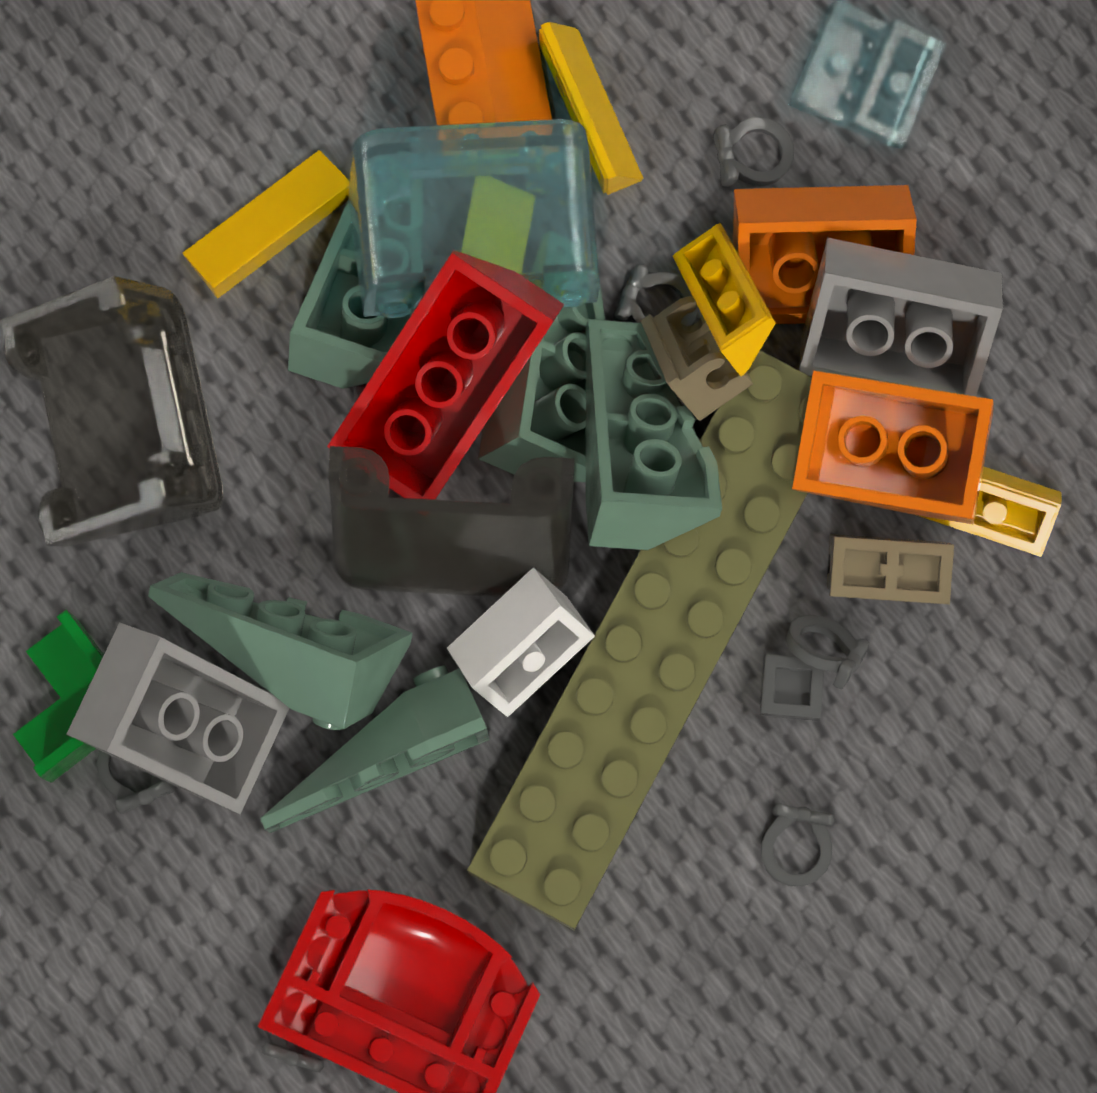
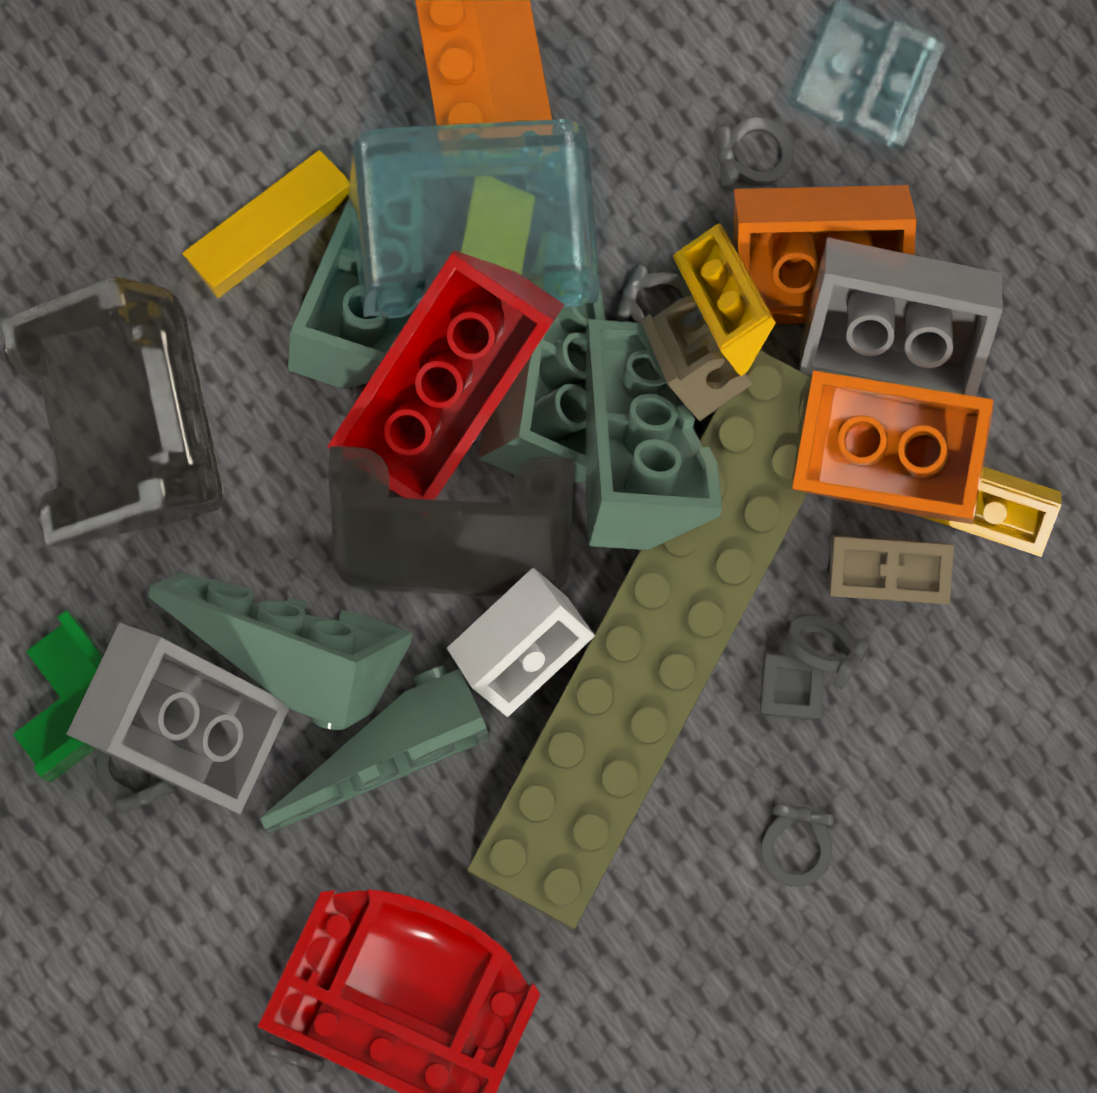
yellow slope [539,22,644,195] -> none

